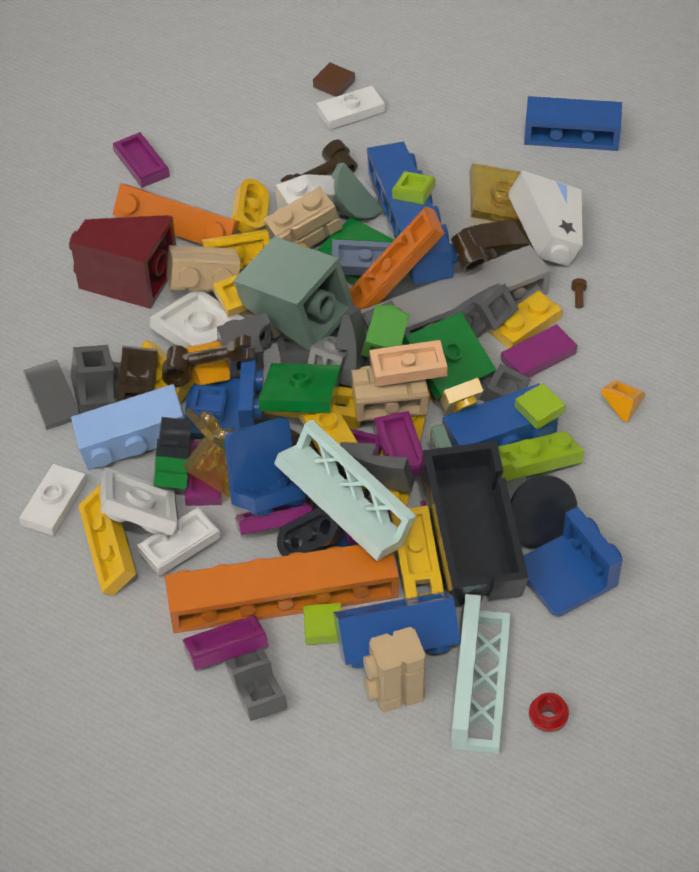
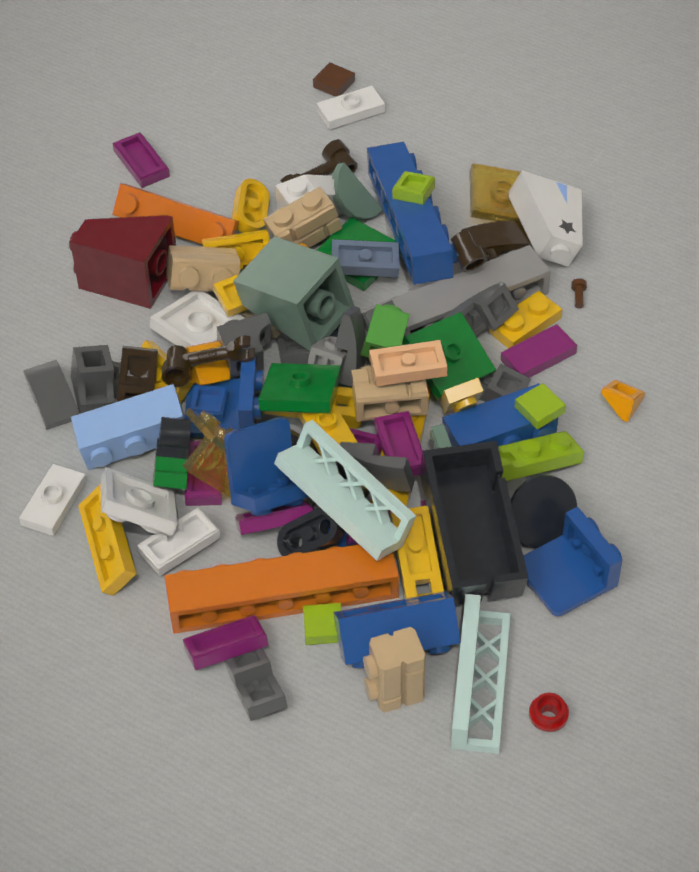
orange plate [349,206,445,310] -> none
blue brick [524,96,622,151] -> none

